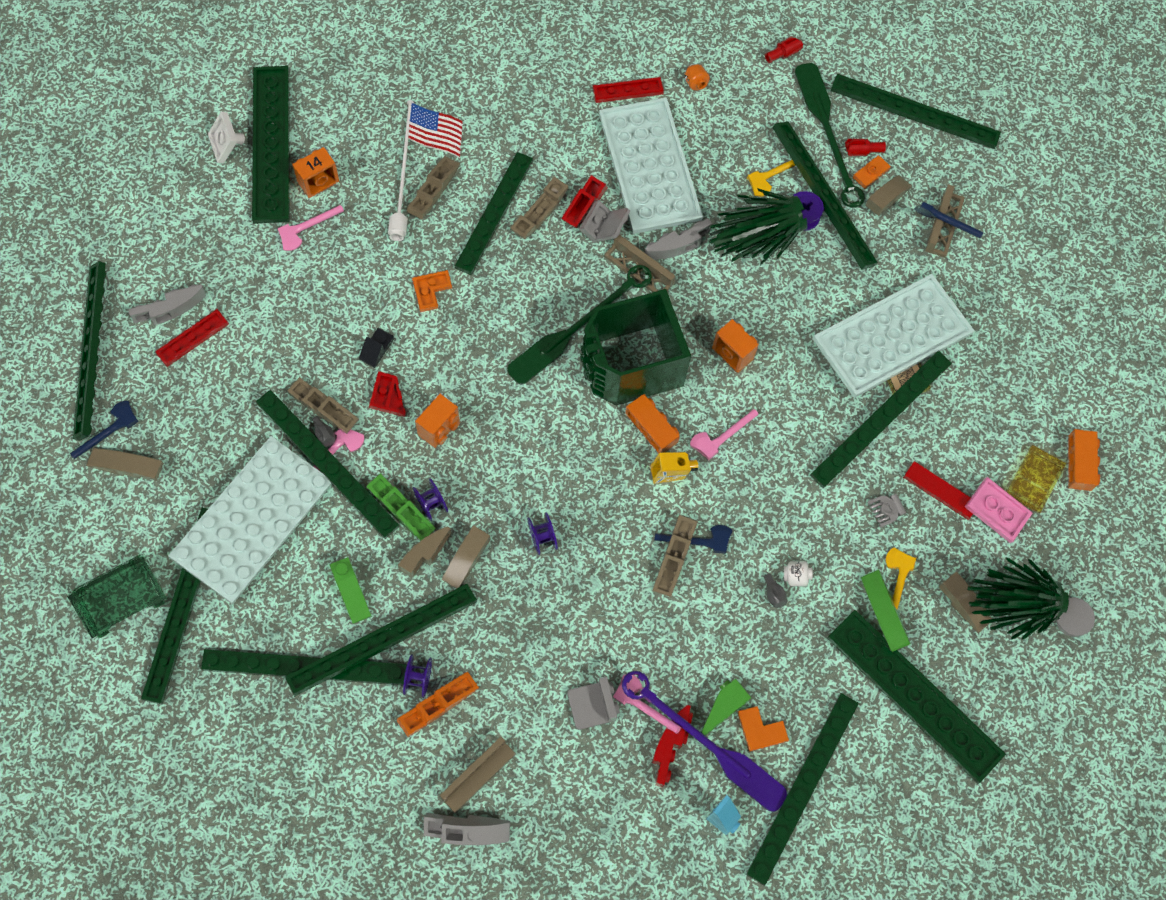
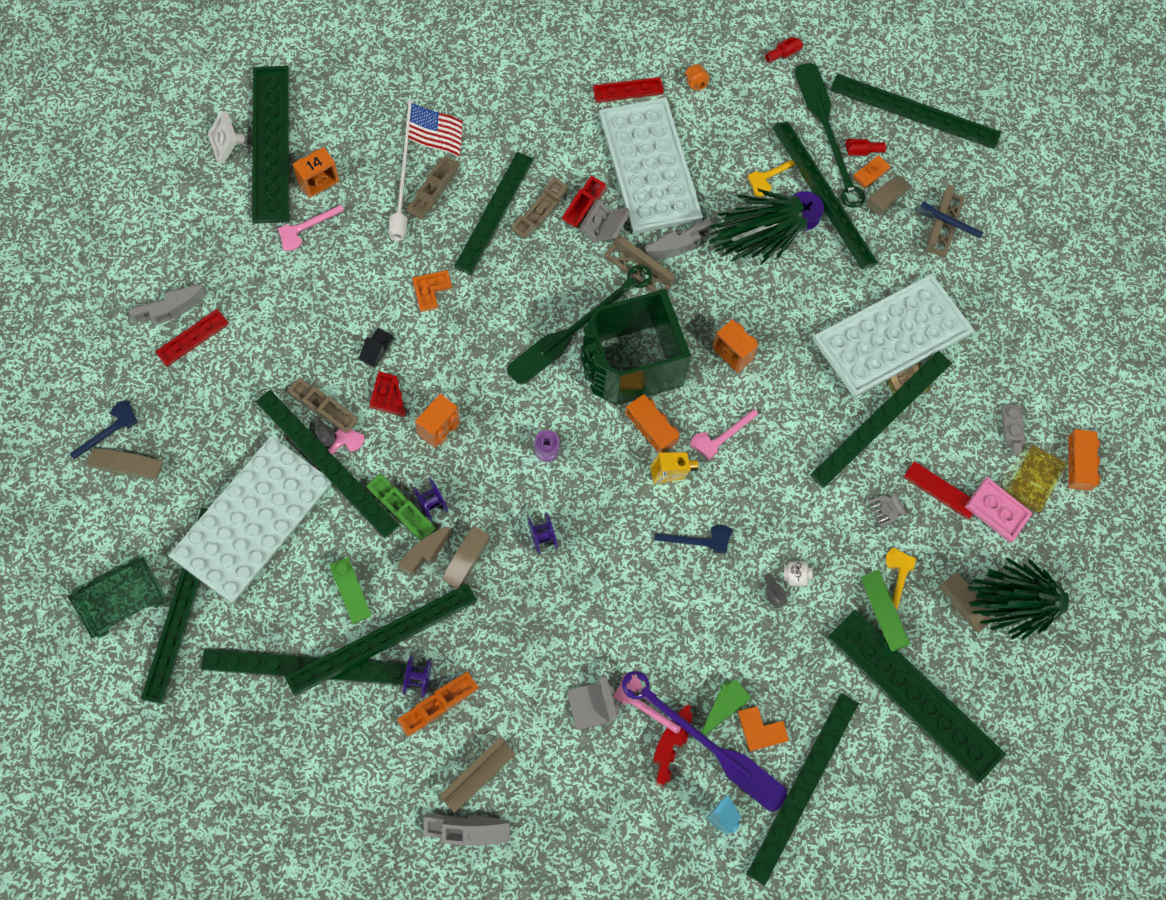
dark green plate [73,261,106,441] -> none
dark tan slope [652,514,698,597] -> none
light grey tile [1056,597,1095,637] -> none
none -> medium lavender wheel [534,430,560,462]
none -> light grey hinge [1001,405,1025,456]

